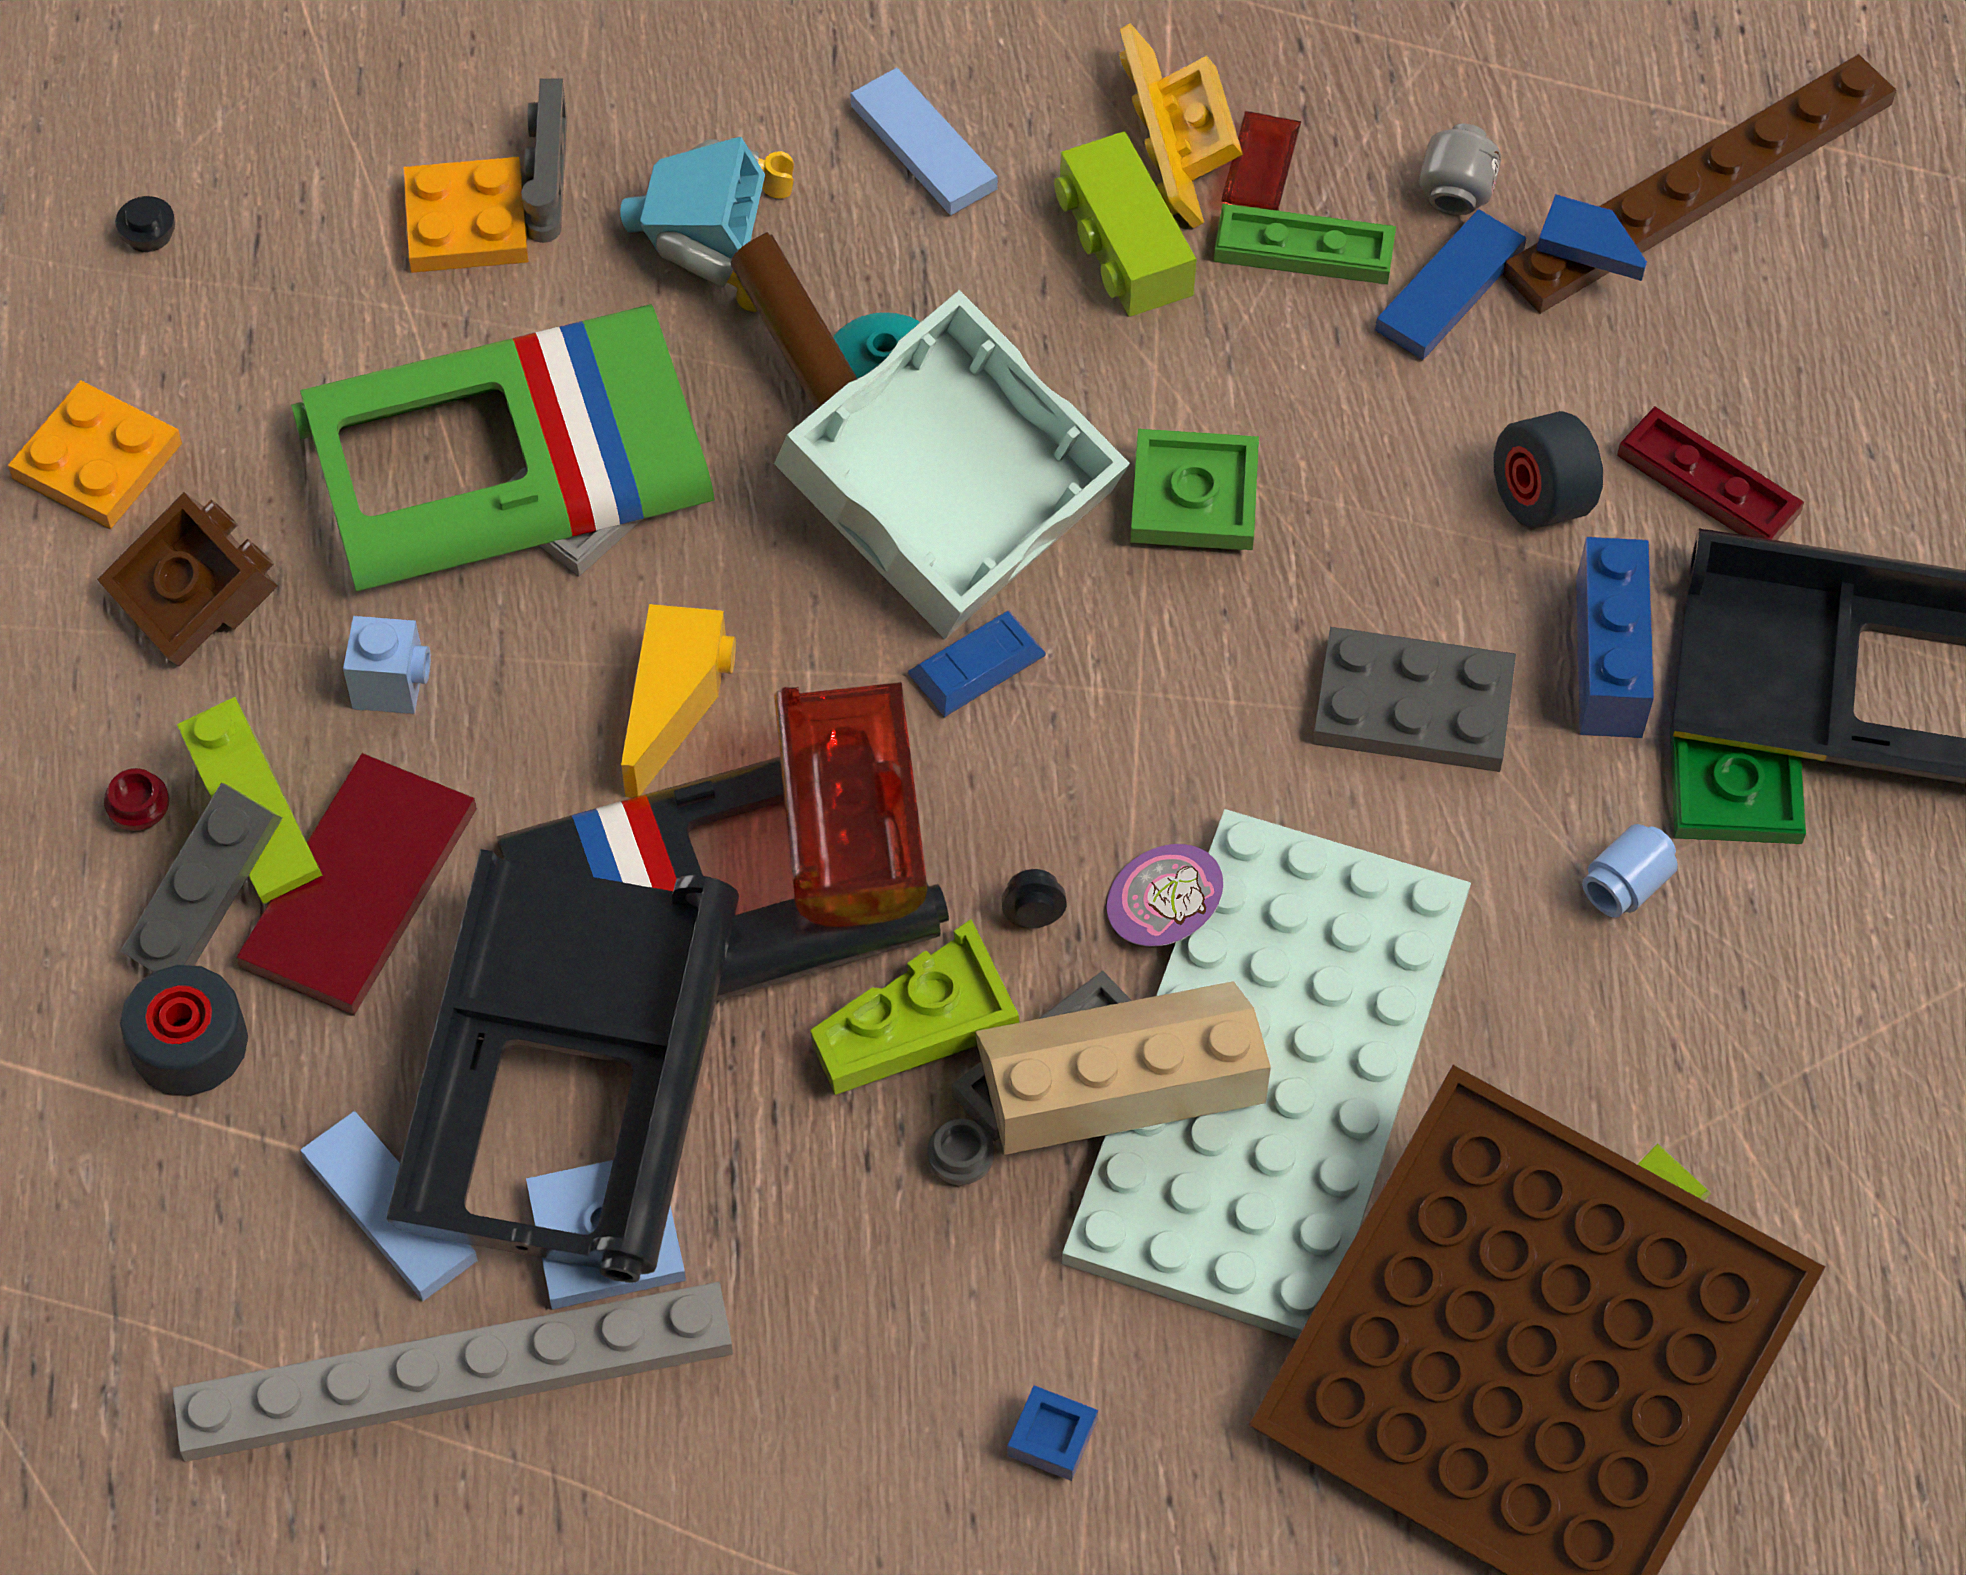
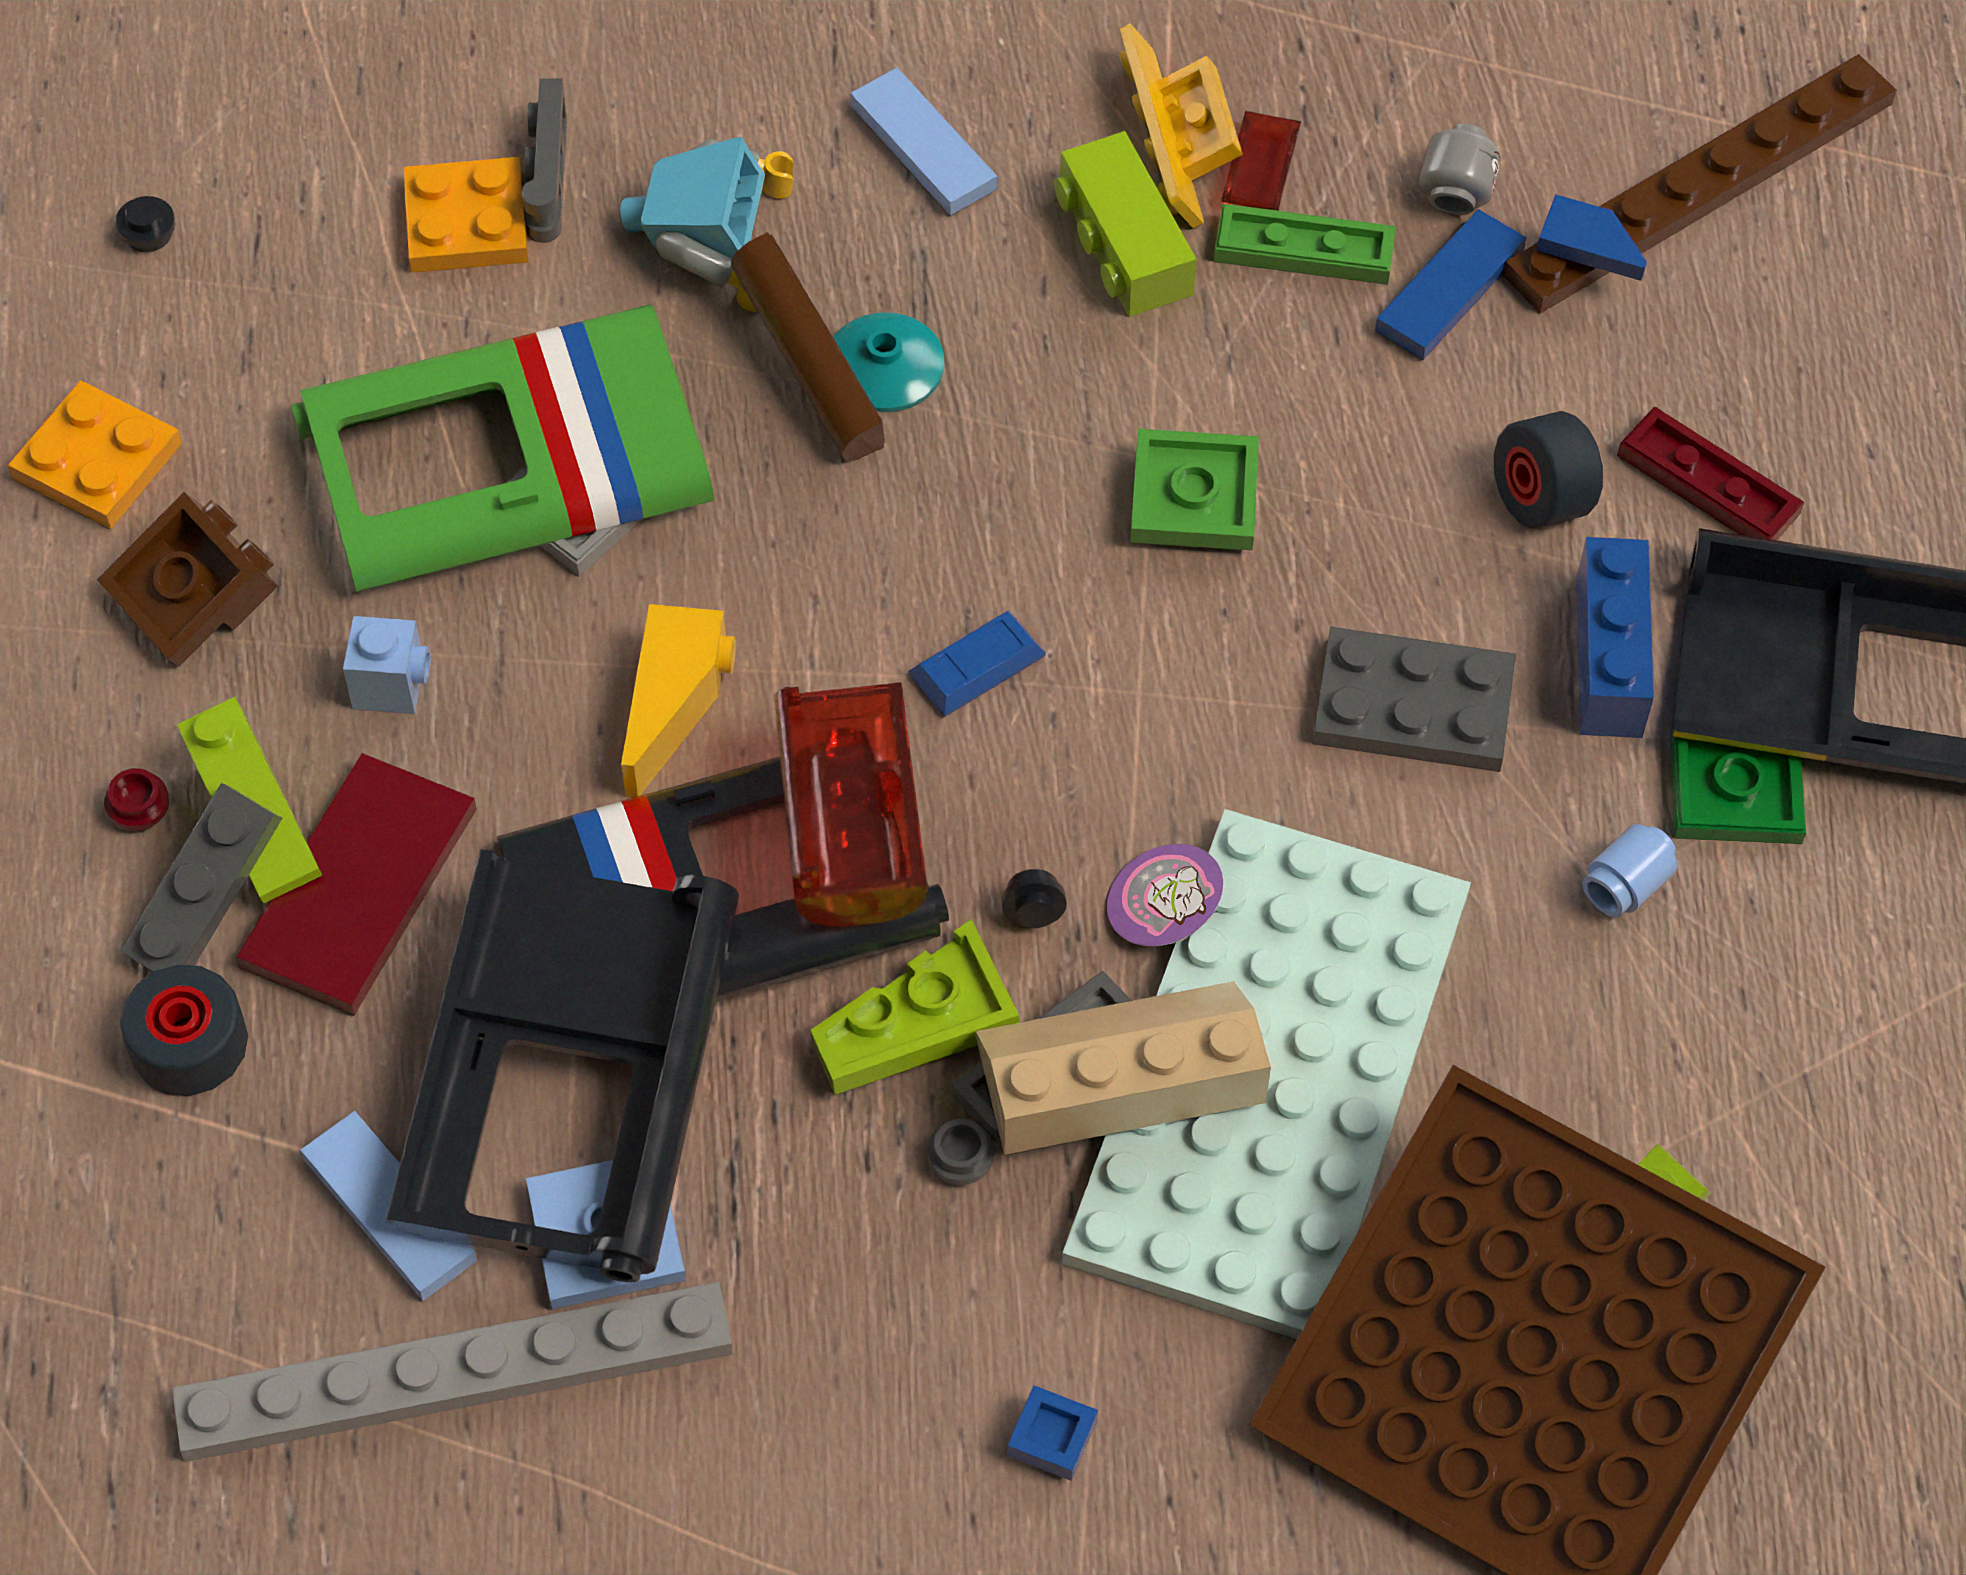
light aqua tile [774,290,1130,639] -> none

